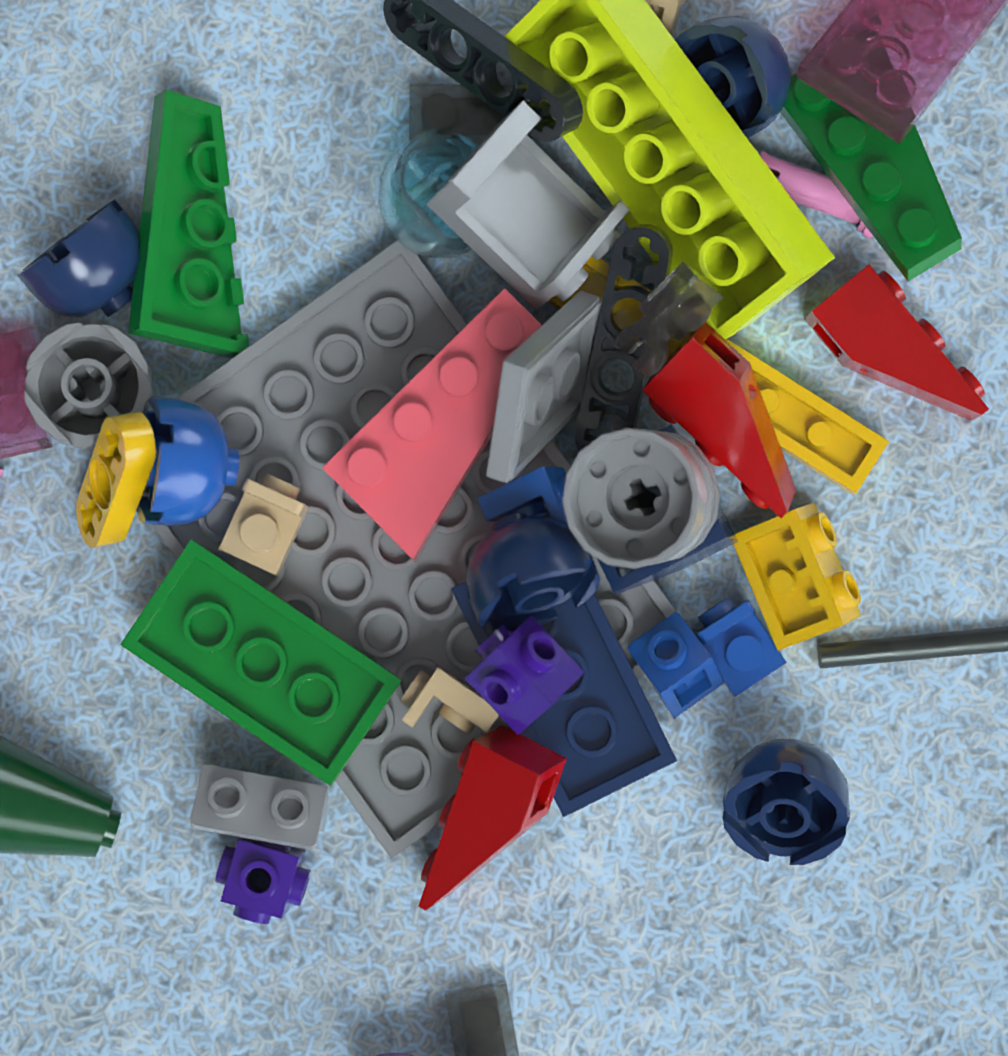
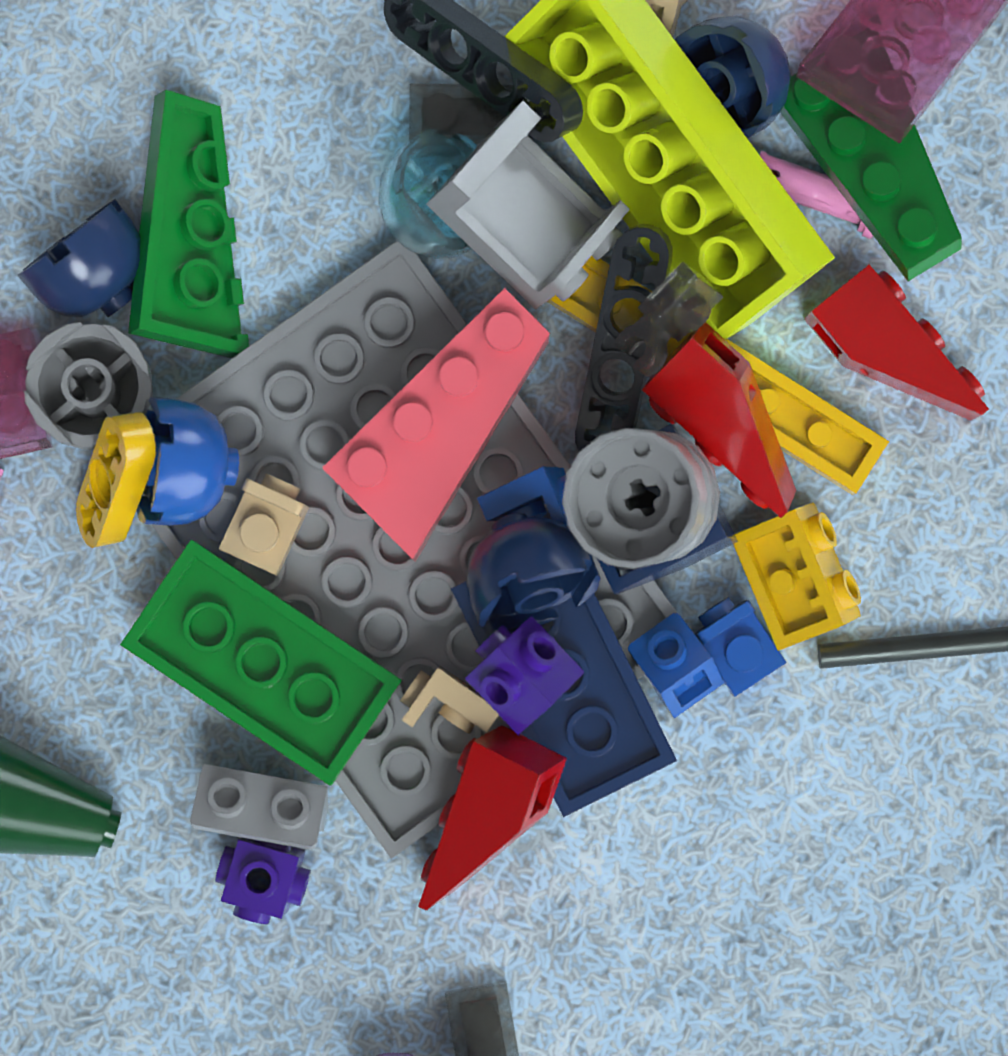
light grey tile [486,291,601,483] -> none
dark blue cylinder [722,739,851,865] -> none

